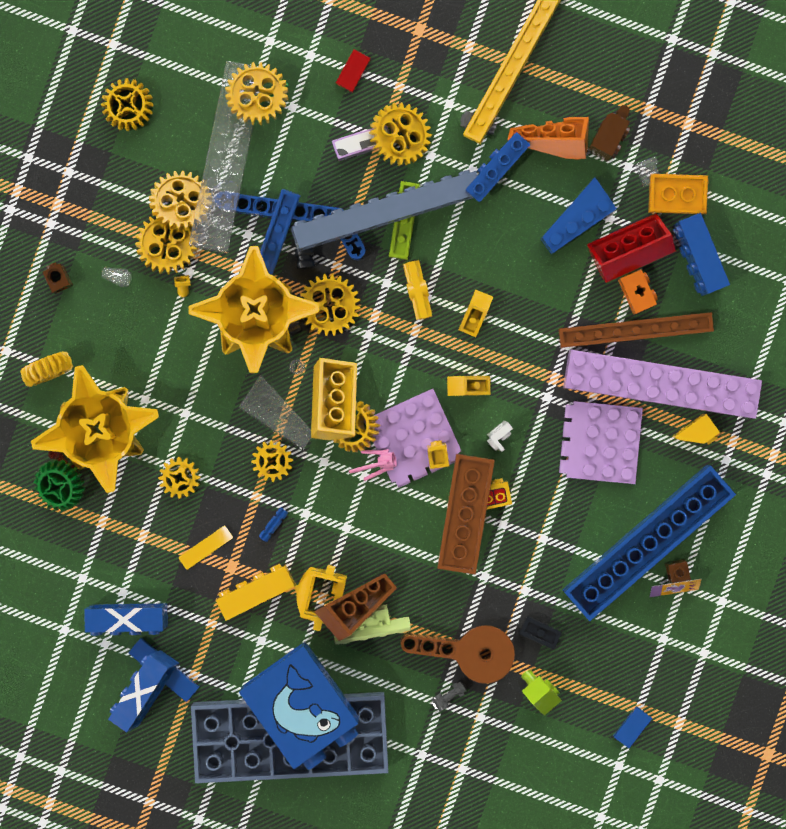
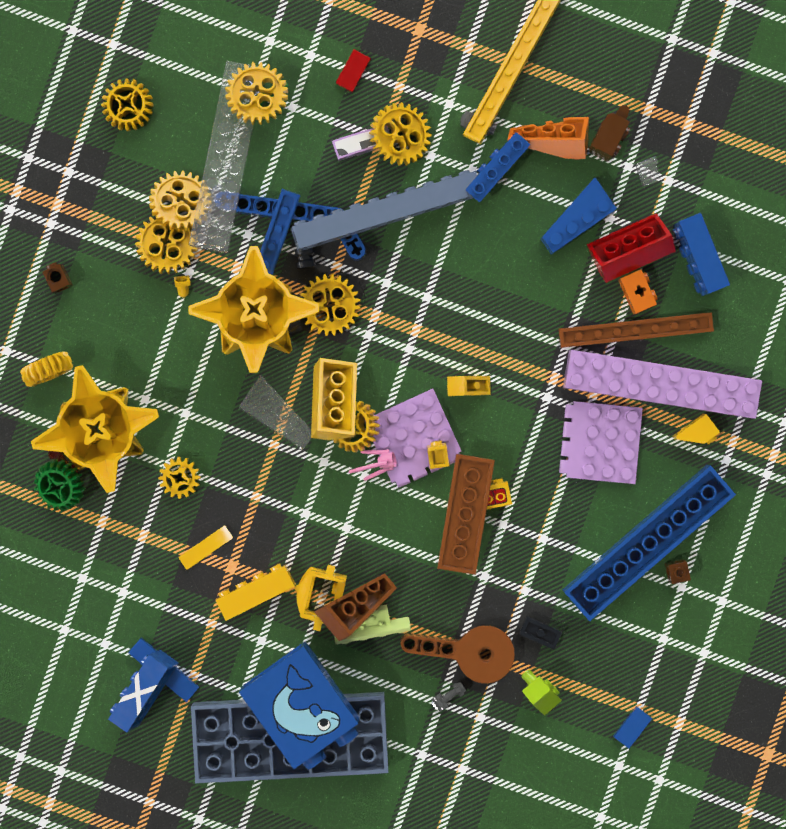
blue brick [84,603,168,636] -> none
clear cone [101,267,132,287] -> none
yellow gear [251,440,294,482] -> none
blue axle [259,507,288,542] -> none
clear hinge [289,359,305,375] -> none
lime tile [389,181,420,260] -> none
yellow piece [403,260,432,320] -> none
yellow slope [459,290,493,337] -> none
white bracket [487,420,513,452] -> none
light orange tile [648,174,708,215] -> none
sticker [650,579,702,597] -> none

